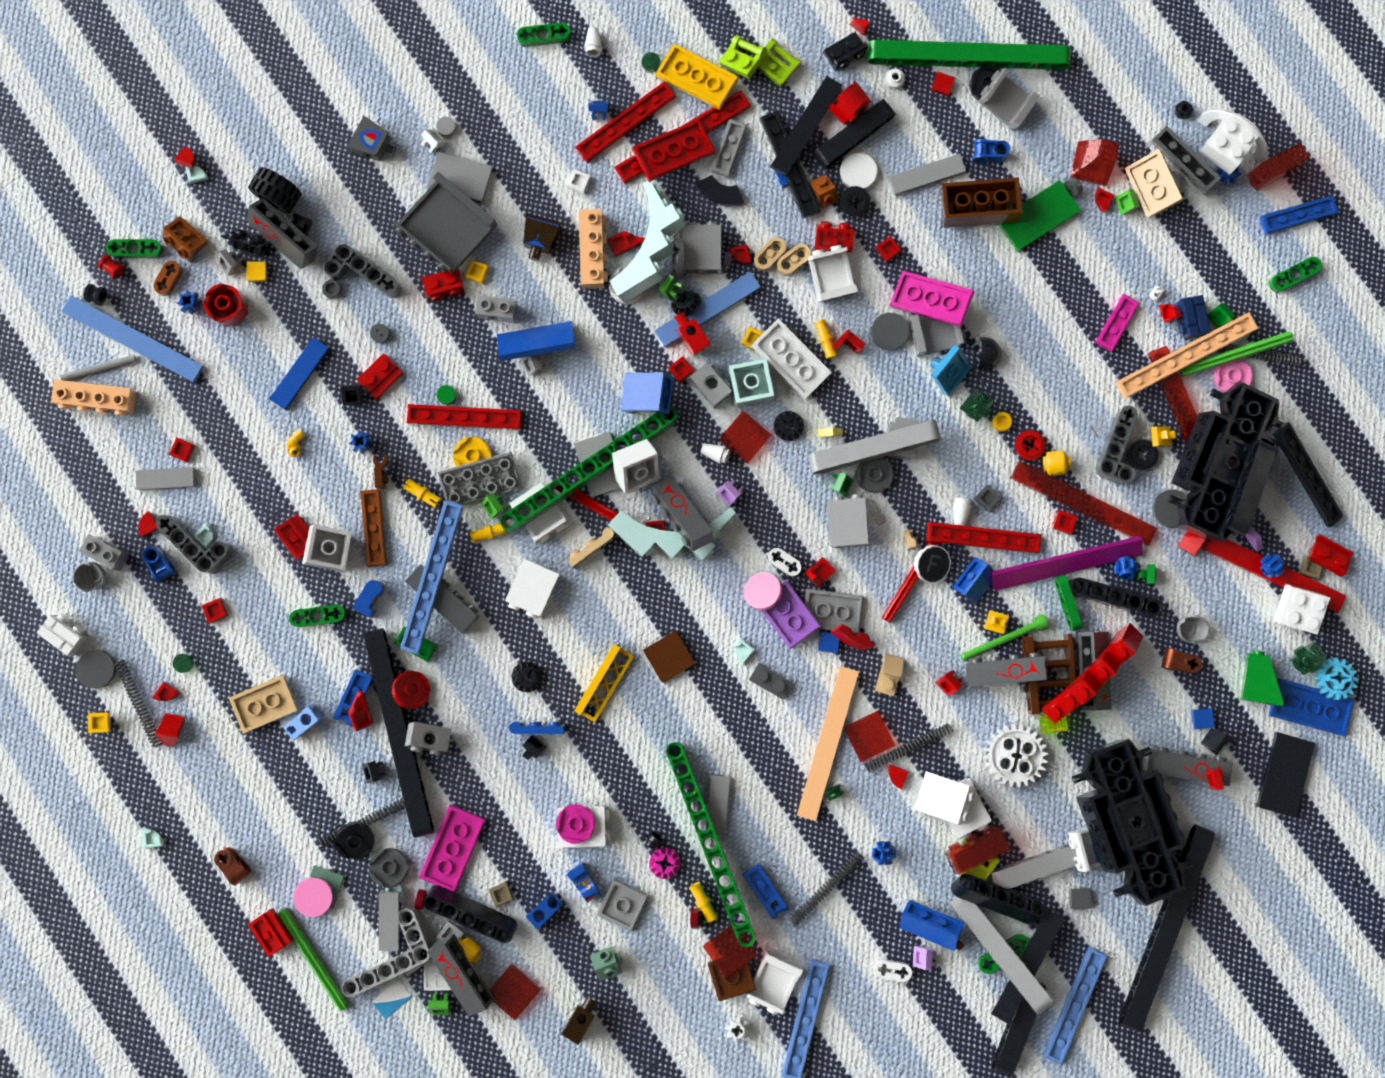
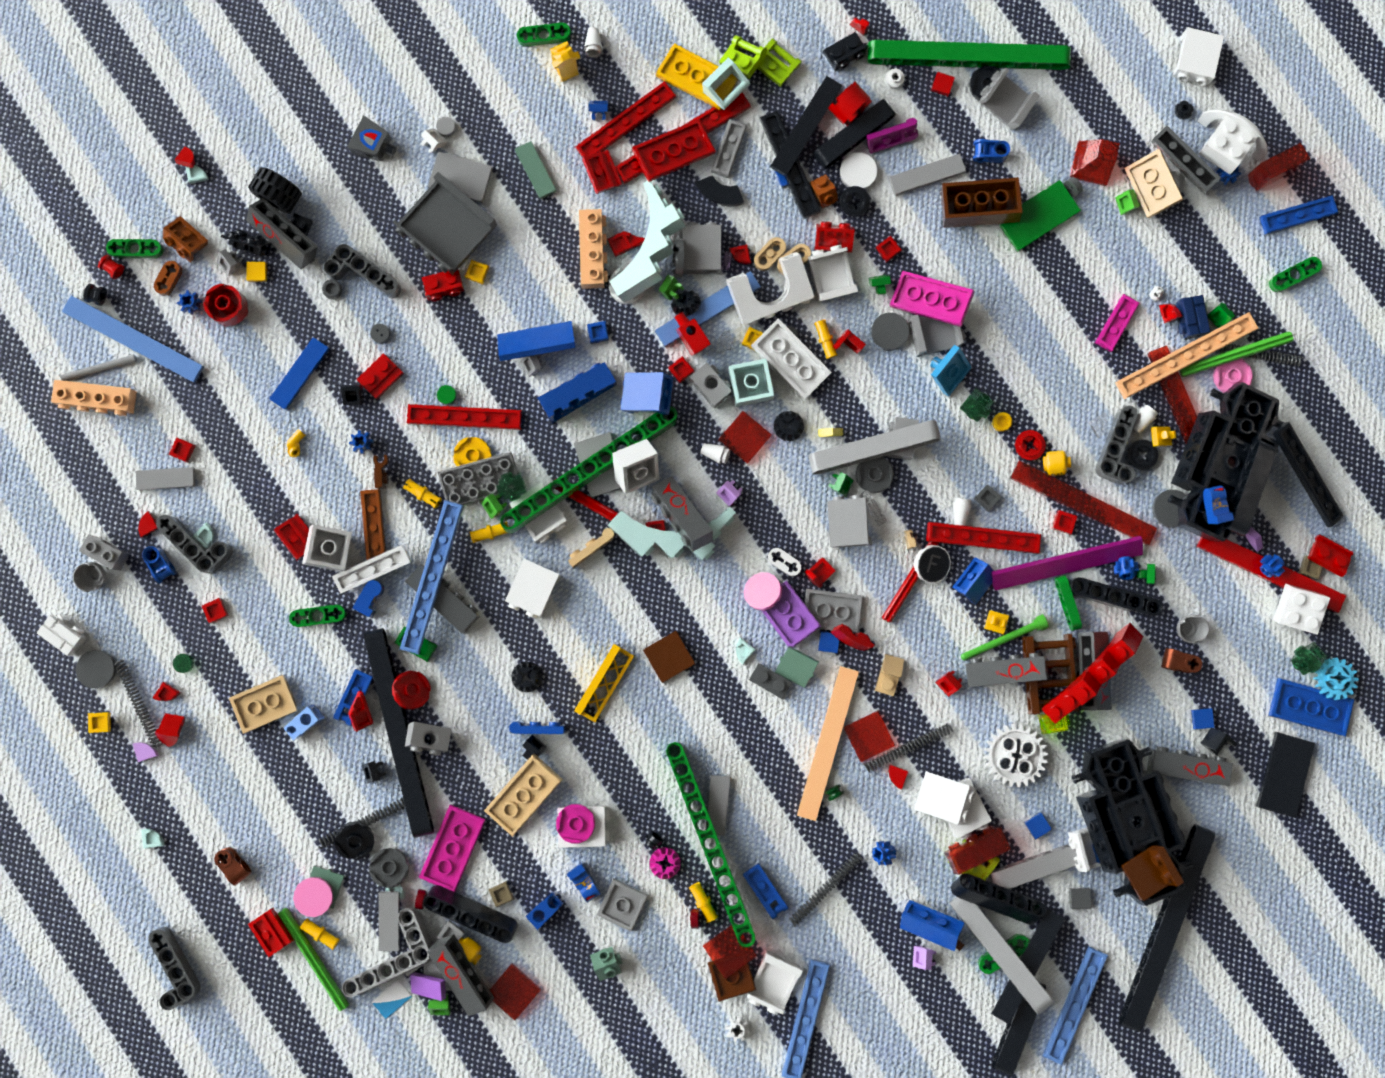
light grey brick [475,295,518,323] -> none
dark brown torso [523,213,563,261] -> none
dark brown torso [561,996,597,1045] -> none
white tile [567,169,592,195] -> none
clear green tile [642,52,660,73] -> none
white beam [874,959,912,982] -> none
black helmet [978,337,1002,370] -> none
red tile [1095,187,1115,213] -> none
tile [1178,531,1206,557] -> none
red tile [1206,768,1224,790] -> none
green slope [1240,650,1284,707] -> none
none -> lavender tile [133,742,159,762]
none -> dark grey beam [148,927,201,1010]
none -> yellow pin [300,918,340,950]
none -> white plate [332,544,411,594]
none -> medium lavender tile [410,972,446,1001]
none -> tan tile [484,754,563,837]
none -> clear green brick [496,472,527,501]
none -> sand green tile [514,141,557,200]
none -> blue wedge [538,362,617,424]
none -> yellow piece [550,41,581,82]
none -> red plate [582,149,622,194]
none -> blue tile [587,321,609,344]
none -> light aqua tile [702,58,750,110]
none -> white arch [726,252,814,326]
none -> sand green piece [775,646,819,688]
none -> magenta plate [866,118,919,154]
none -> green tile [868,275,891,295]
none -> blue tile [1024,812,1052,840]
none -> reddish brown bracket [1122,846,1184,901]
none -> white cone [1133,405,1158,434]
none -> white panel [1173,27,1224,86]
none -> blue leg [1203,485,1234,524]

